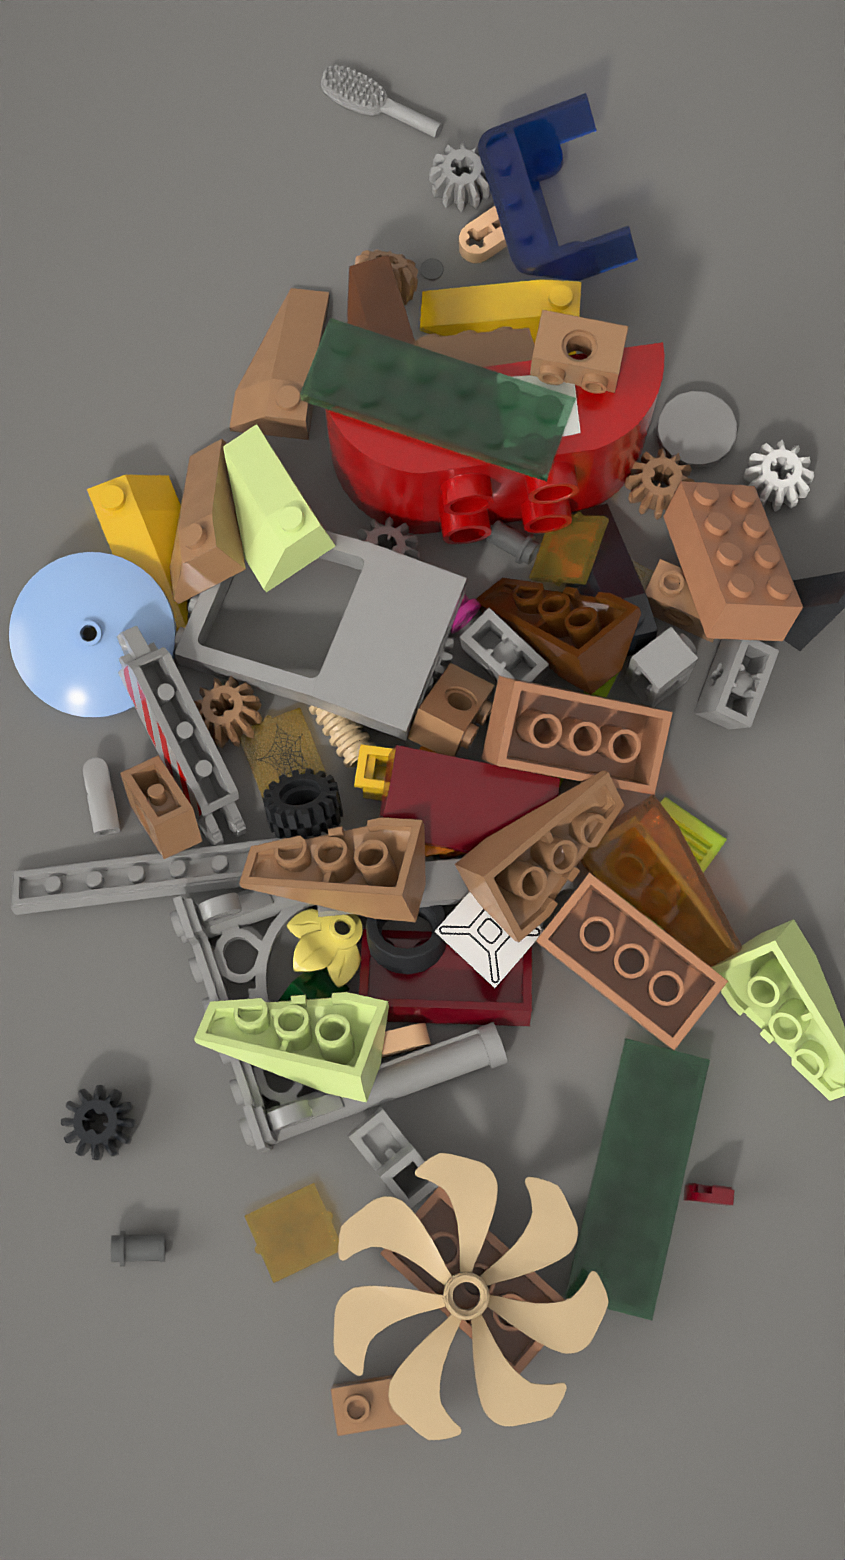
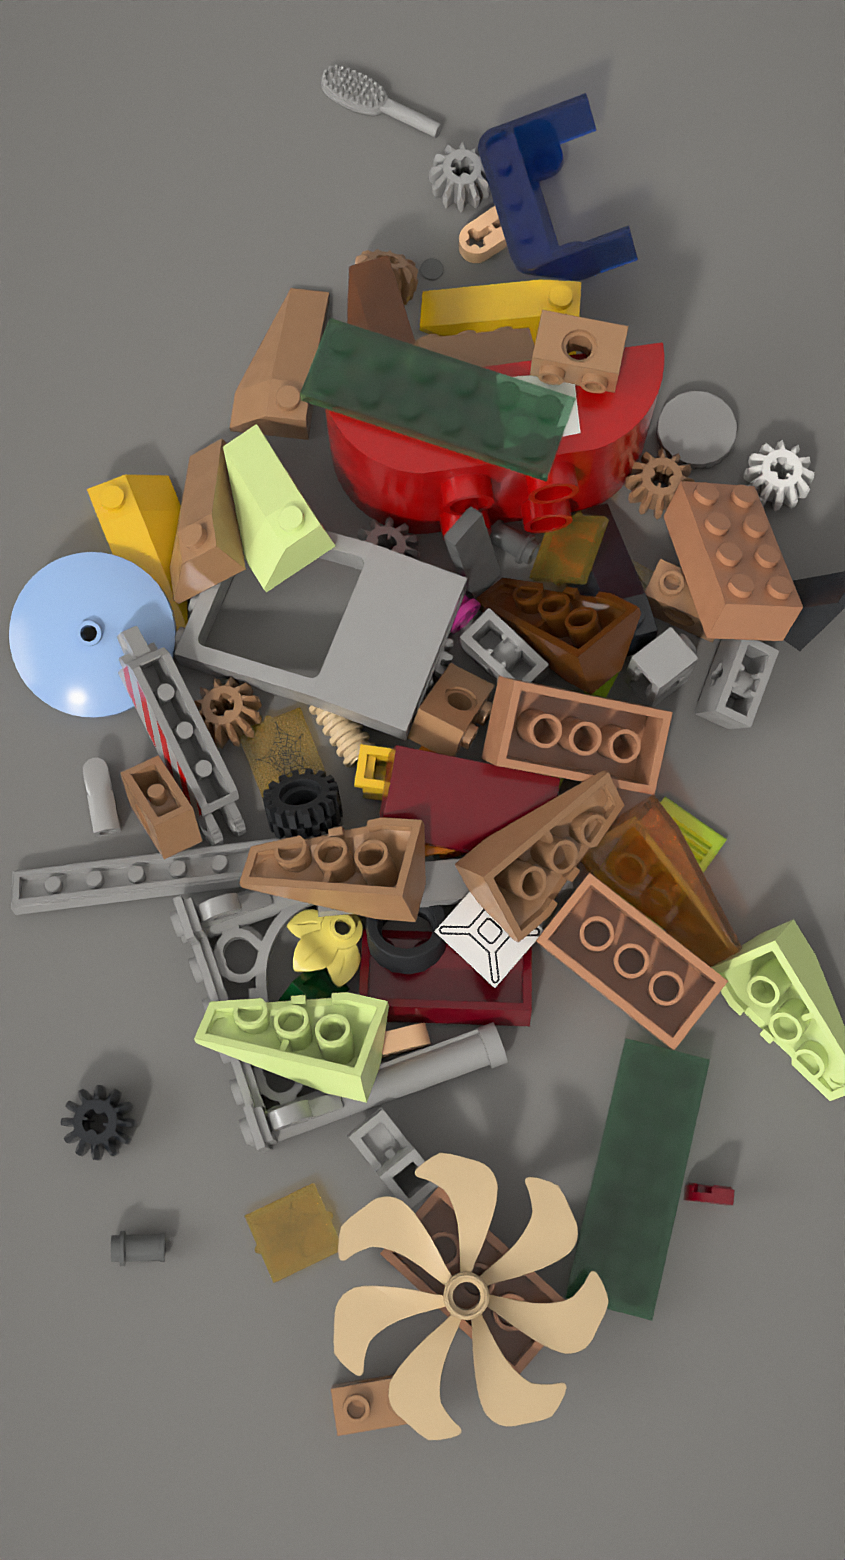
none -> dark grey tile [444,507,501,599]

